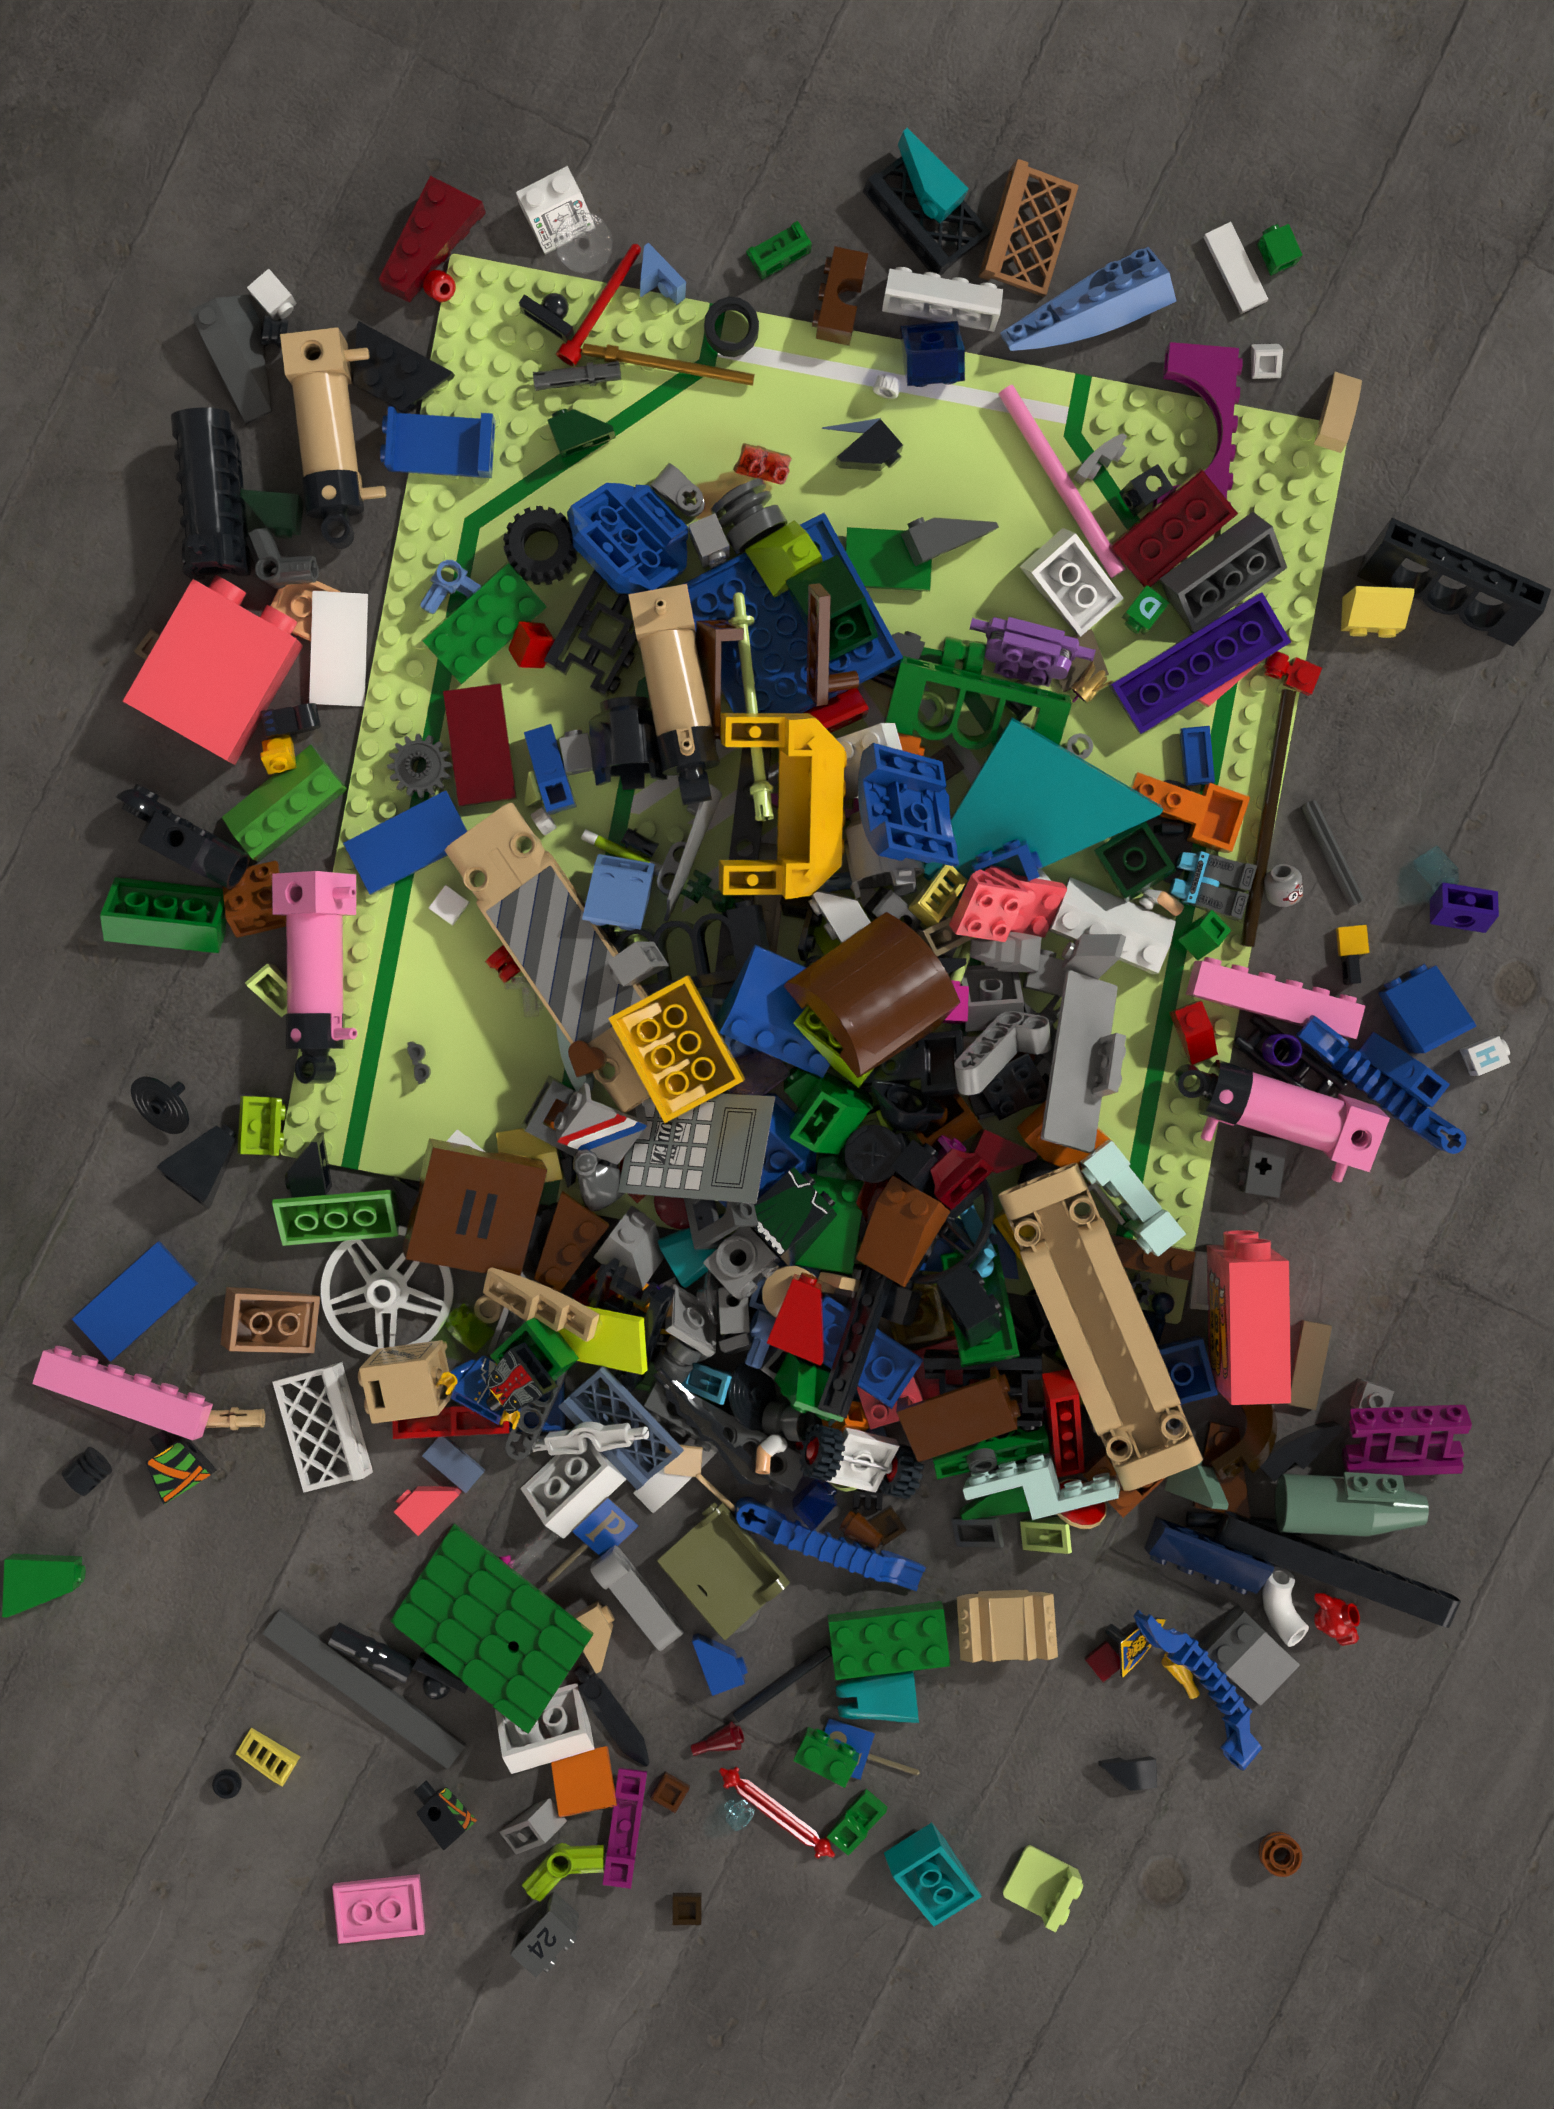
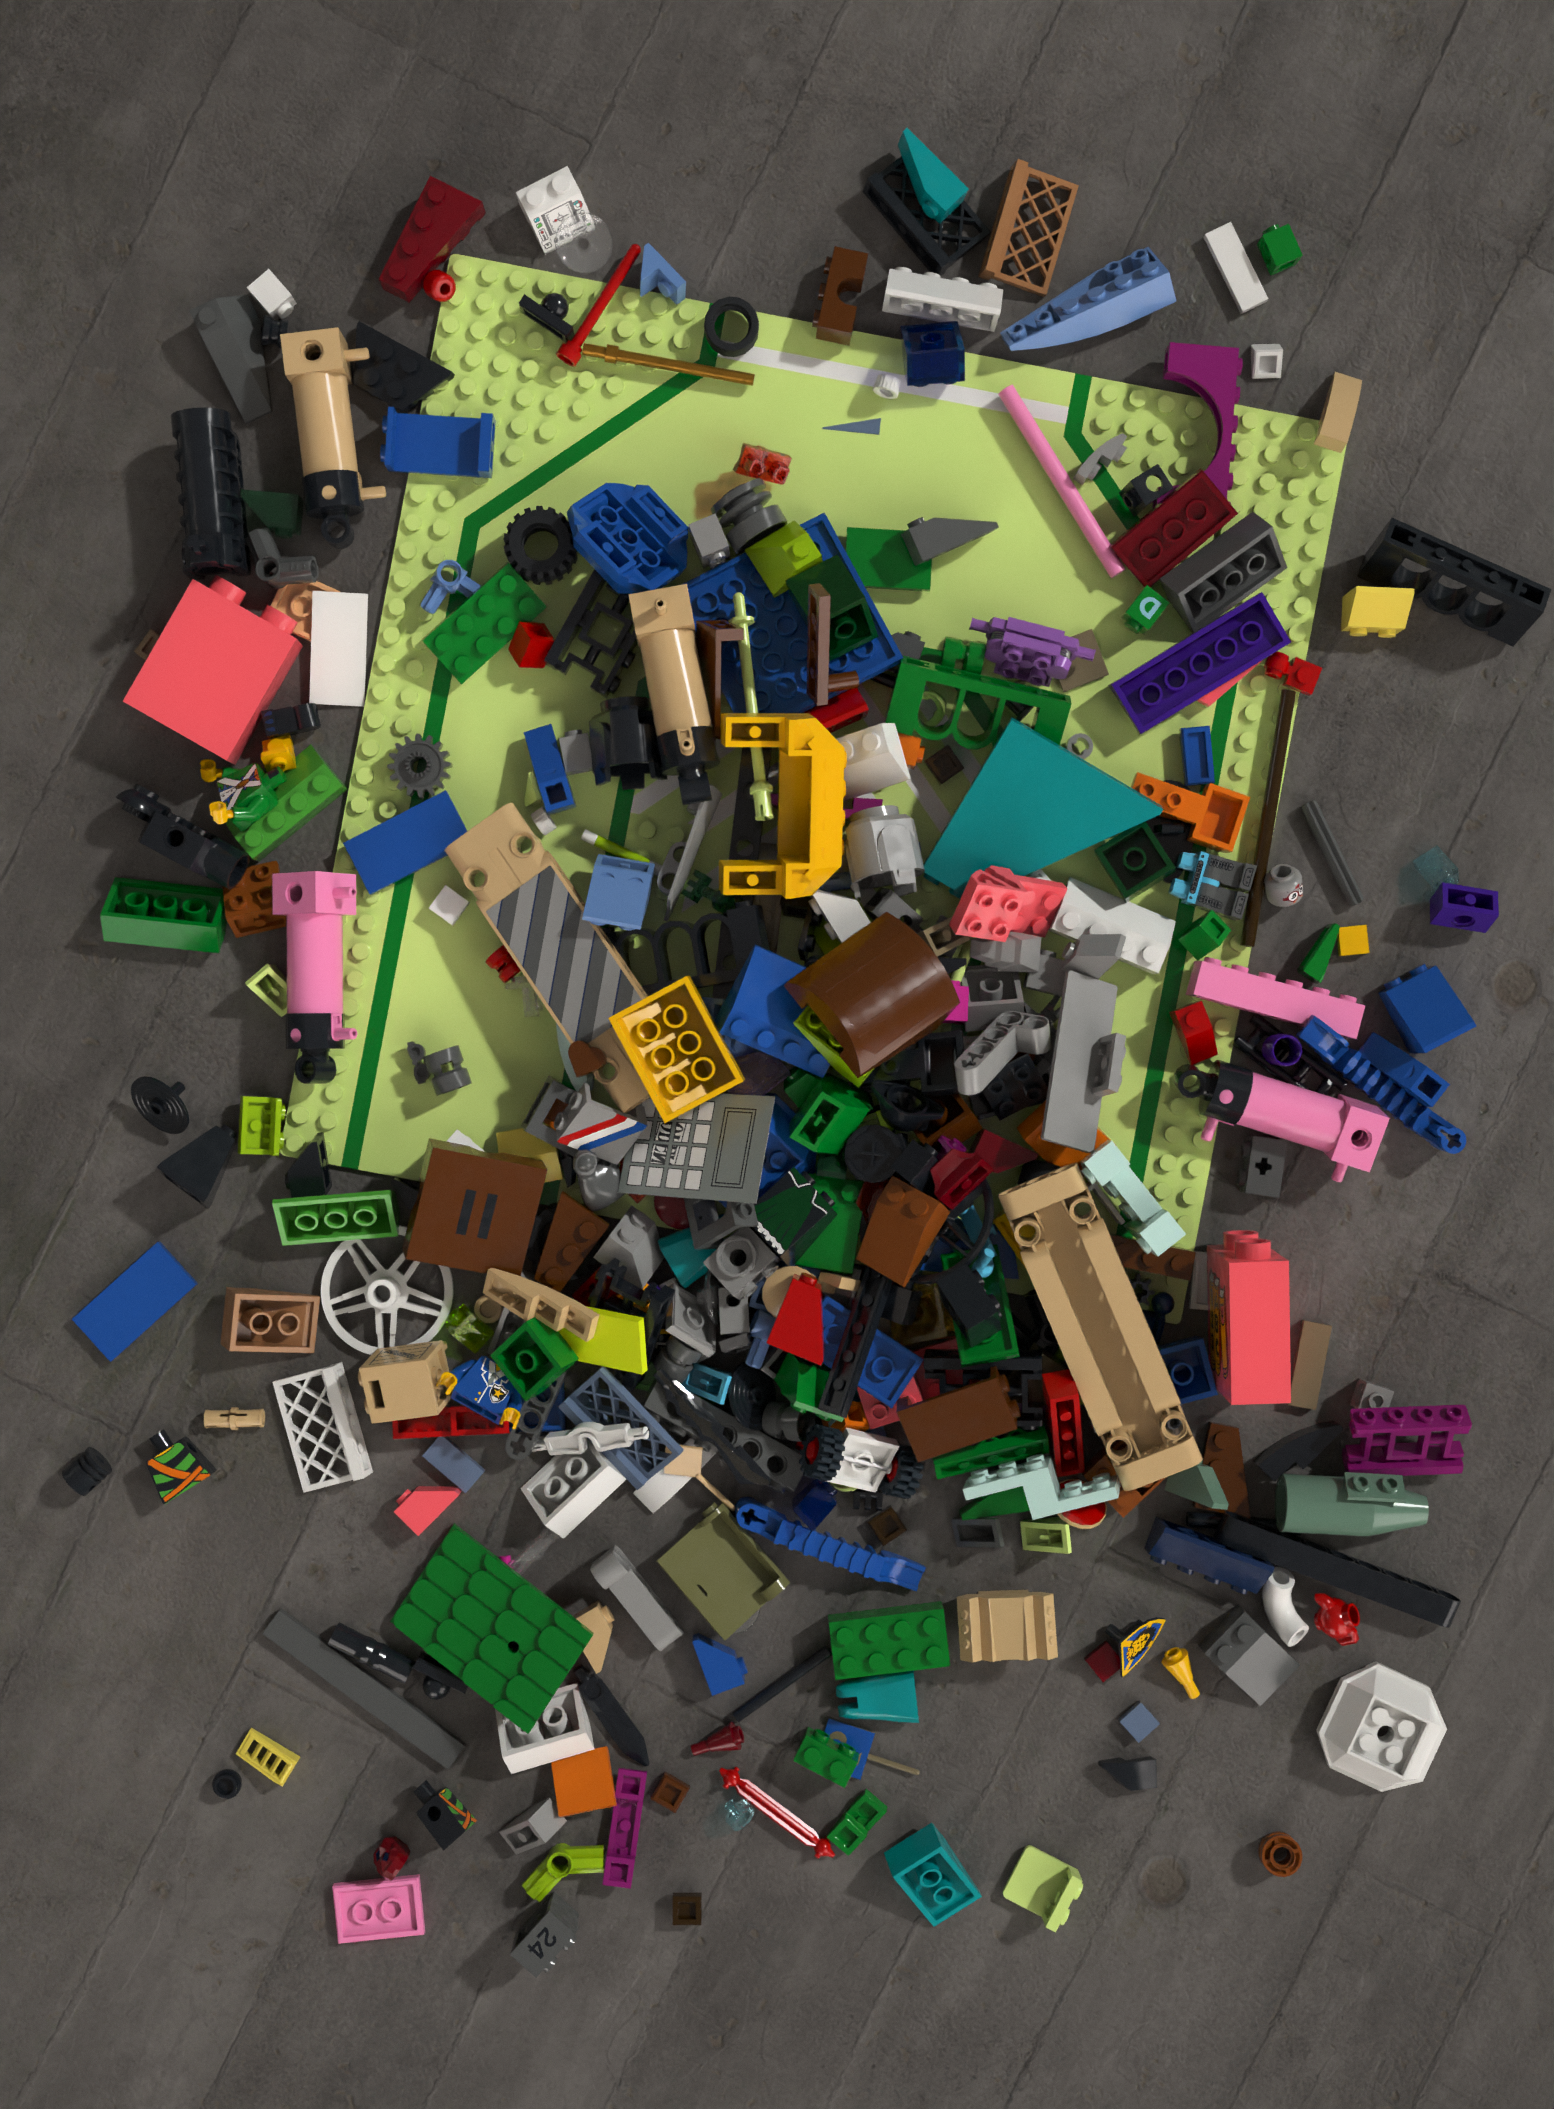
green slope [2,1554,86,1618] -> none
bright pink brick [32,1346,213,1440] -> none
dark red tile [443,684,517,807] -> none
torso [486,1342,558,1414] -> none
dark grey pin [533,361,622,391] -> none
dark green slope [547,409,616,459] -> none
blue piece [547,1497,639,1583] -> none
light grey slope [607,942,669,986] -> none
black pin [620,828,659,860] -> none
light grey piece [650,463,705,517] -> none
green hinge [746,221,812,281] -> none
arm [755,1435,787,1474] -> none
black slope [836,419,903,471] -> none
reddish brown cone [839,1511,884,1550] -> none
blue slope [858,743,959,867] -> none
light yellow slope [908,864,968,927] -> none
dark grey tile [966,1448,997,1473] -> none
blue bracket [972,839,1043,881] -> none
white slope [1019,528,1124,637] -> none
pearl gold piece [1071,661,1114,703] -> none
blue piece [1134,1610,1262,1771] -> none
arm [1139,889,1184,916] -> none
dark brown arch [1211,1404,1277,1480] -> none
black tile [1341,954,1361,985] -> none
white brick [1459,1036,1510,1076] -> none
none -> torso [200,759,287,832]
none -> dark red rock [373,1836,411,1881]
none -> dark grey wheel [423,1045,472,1096]
none -> sand blue tile [1118,1700,1160,1743]
none -> green slope [1297,923,1340,984]
none -> white piece [1316,1661,1447,1792]

